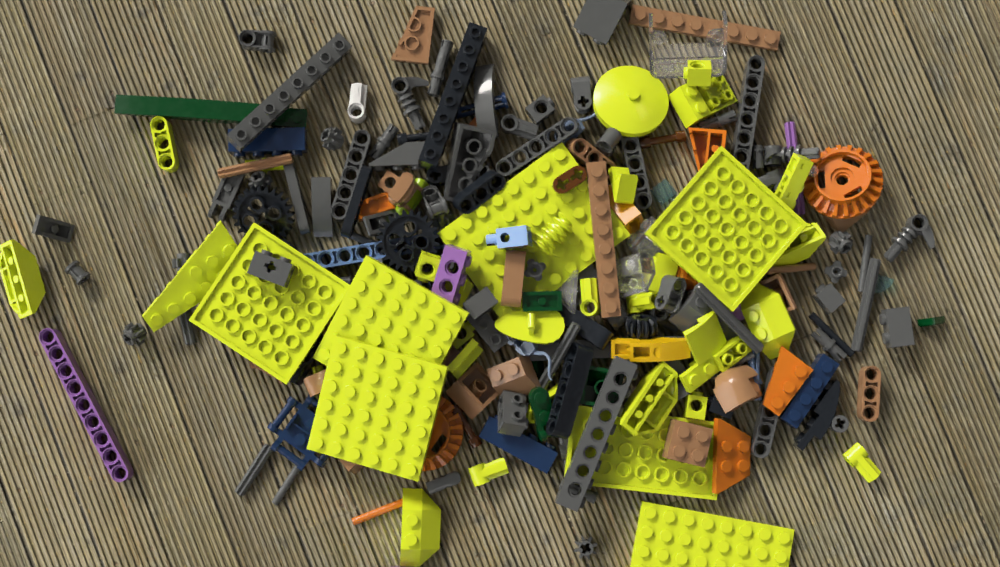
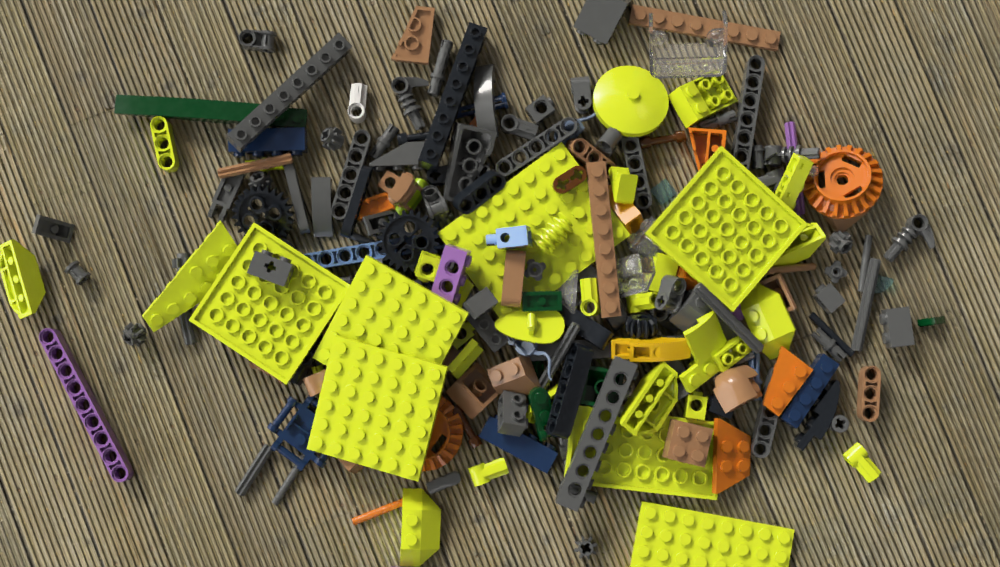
neon yellow brick [683,60,712,86] -> none

